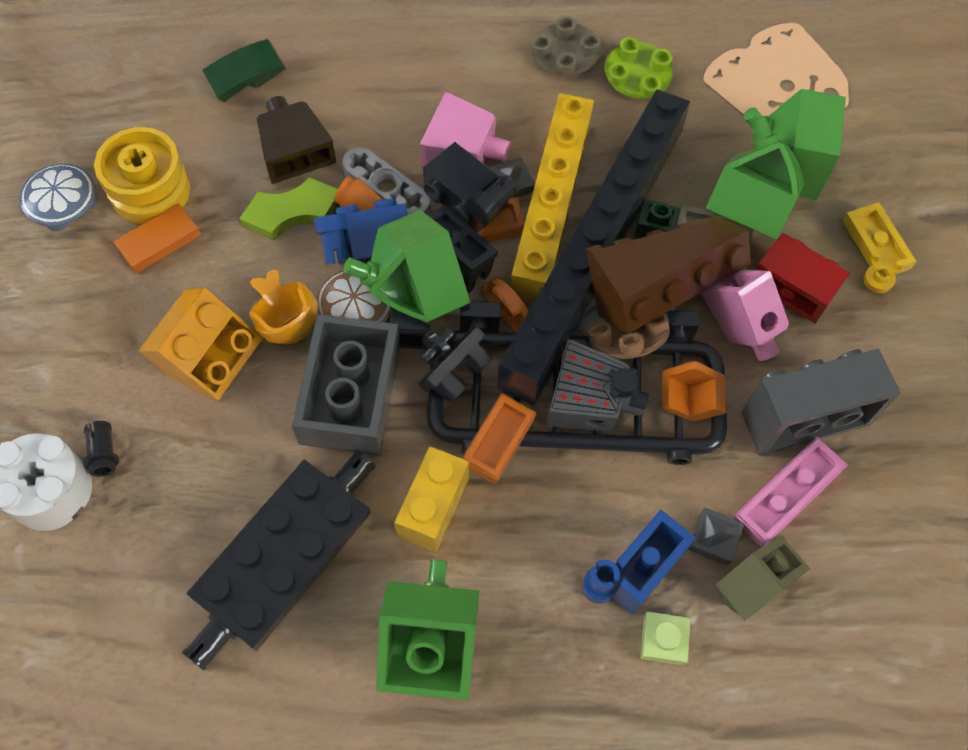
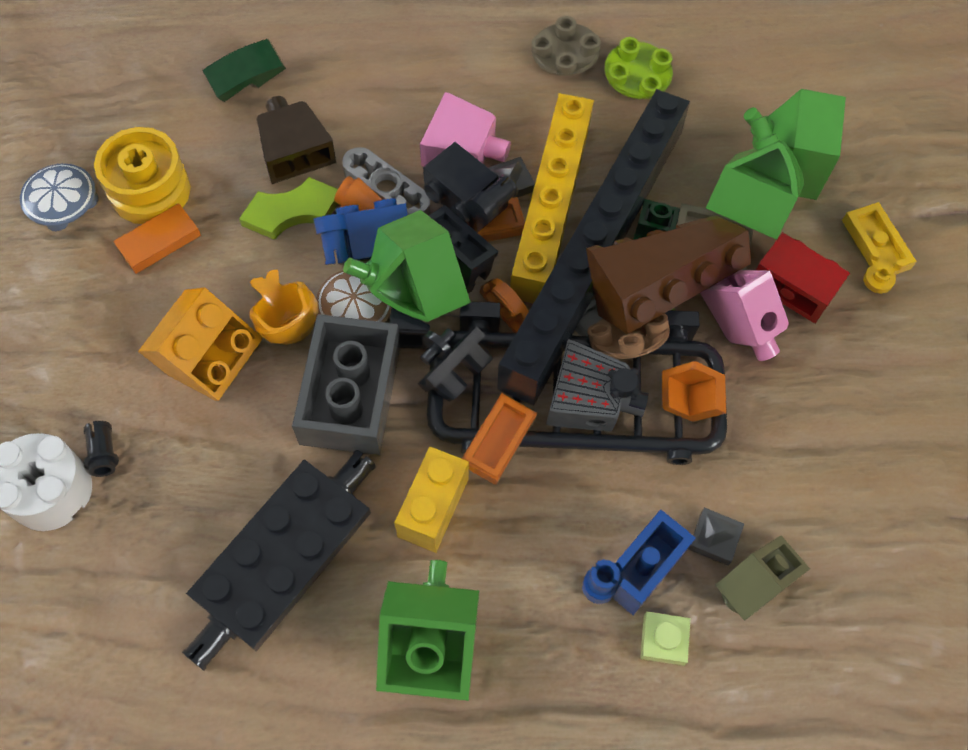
light nougat piece [703,23,849,116] -> none
bright pink tile [732,437,848,548] -> none
dark grey brick [741,349,901,456] -> none

